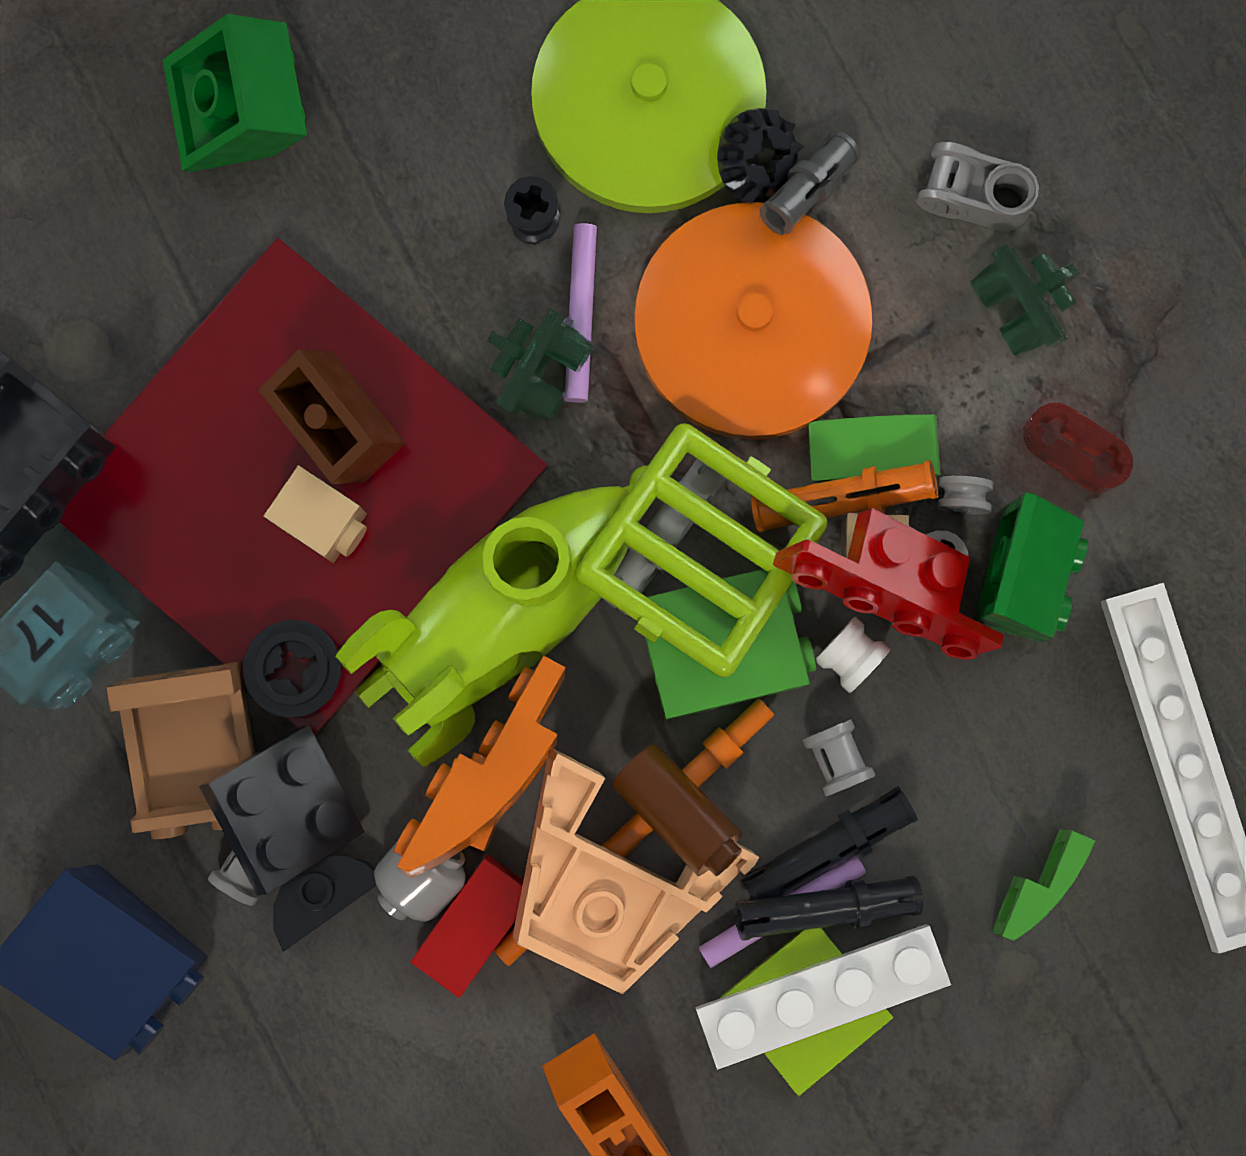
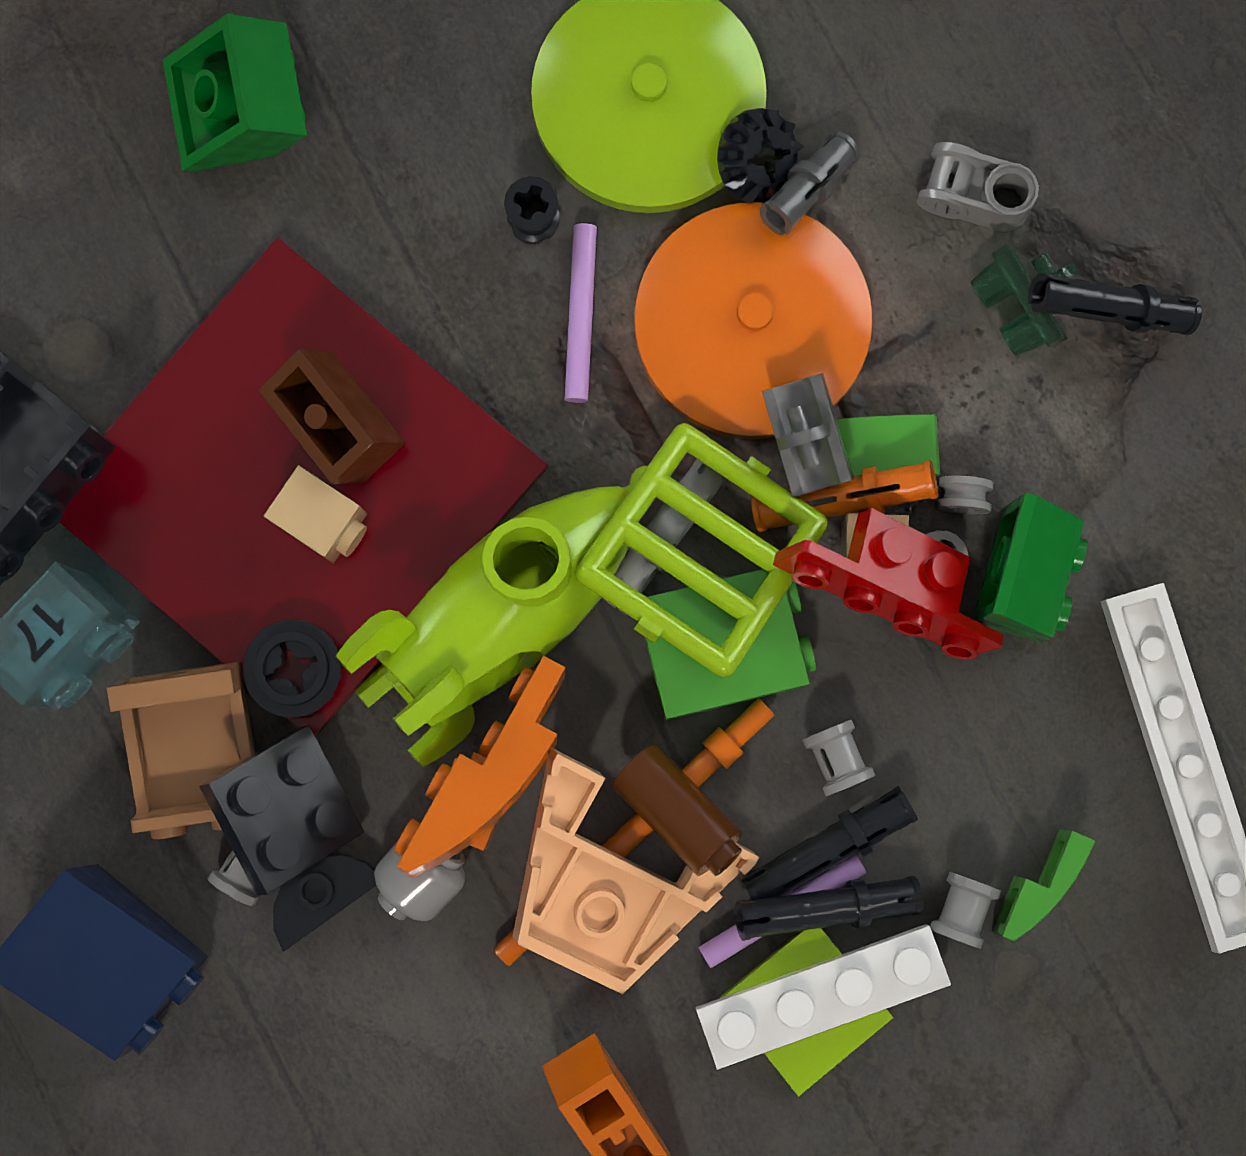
red slope [410,855,523,998] -> none
clear green hips [487,308,595,421] -> none
white wheel [815,616,891,693] -> none
clear red beam [1023,403,1133,492] -> none
none -> flat silver hips [762,373,854,497]
none -> light grey bush [930,871,1001,949]
none -> black pin [1028,272,1202,335]

